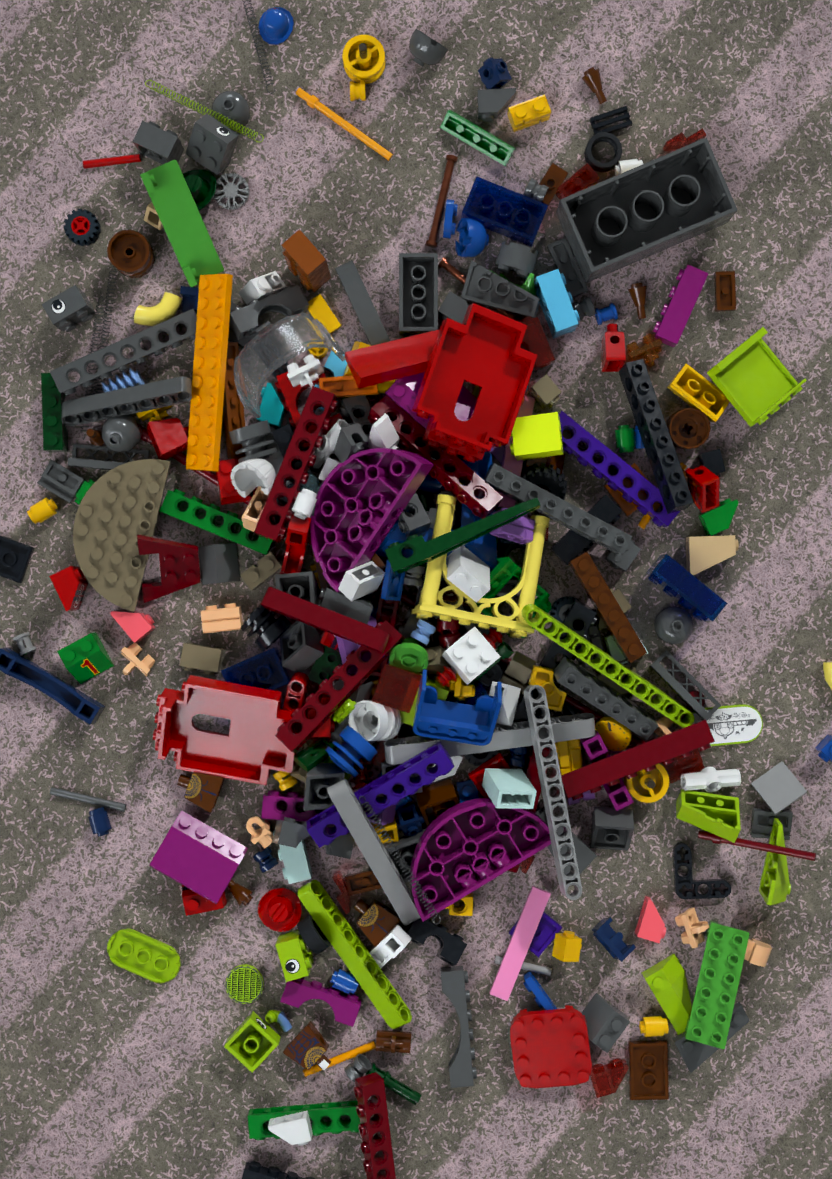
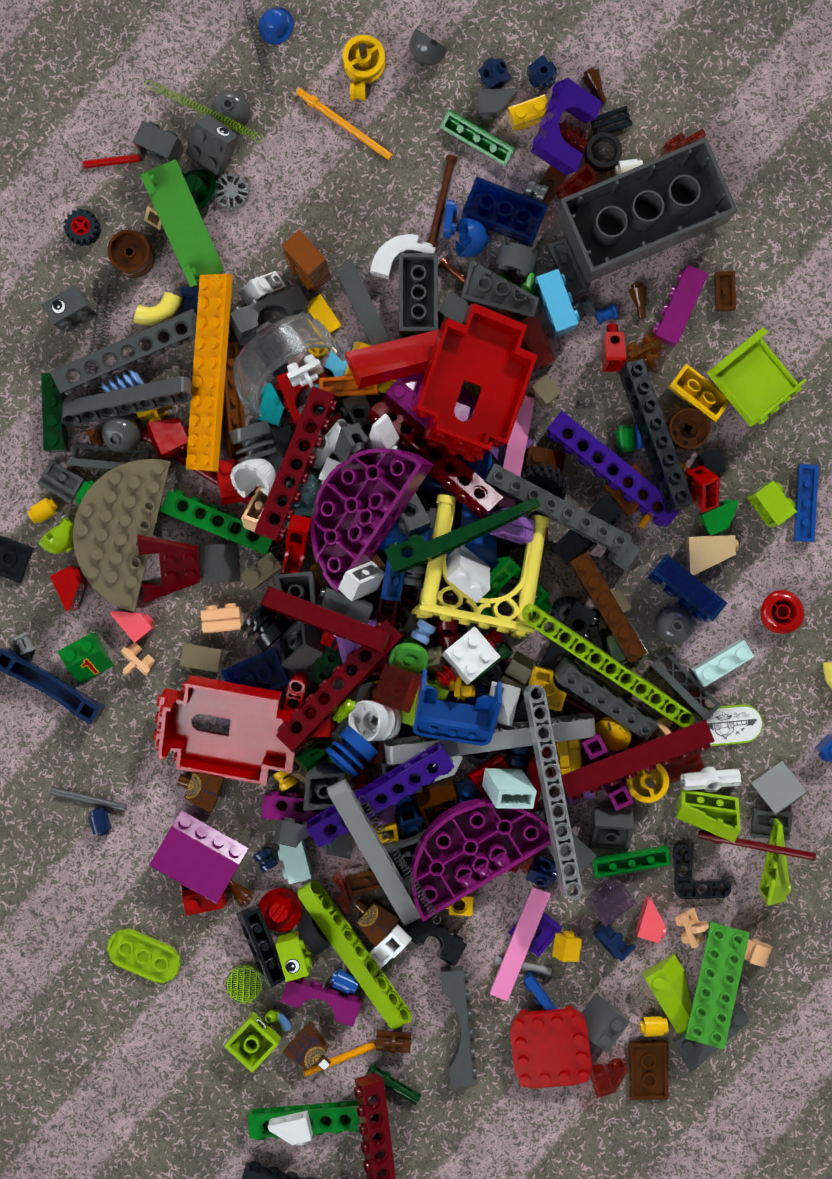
light nougat hips [246,816,274,849] -> none
white brick [292,488,317,520] -> none
dark grey wheel [345,1054,372,1082] -> none
neon yellow brick [510,412,564,461] -> none
none -> lime cylinder [38,517,74,554]
none -> black brick [236,905,285,987]
none -> white arch [370,234,436,279]
none -> dark blue brick [526,55,557,92]
none -> dark blue brick [526,855,557,888]
none -> dark purple arch [531,78,602,175]
none -> clear red piece [559,119,592,153]
none -> clear purple piece [587,877,636,927]
none -> green brick [591,845,671,879]
none -> light aqua brick [691,639,754,687]
none -> lime brick [746,480,797,528]
none -> red hat [760,590,805,634]
none -> blue plate [793,464,819,542]

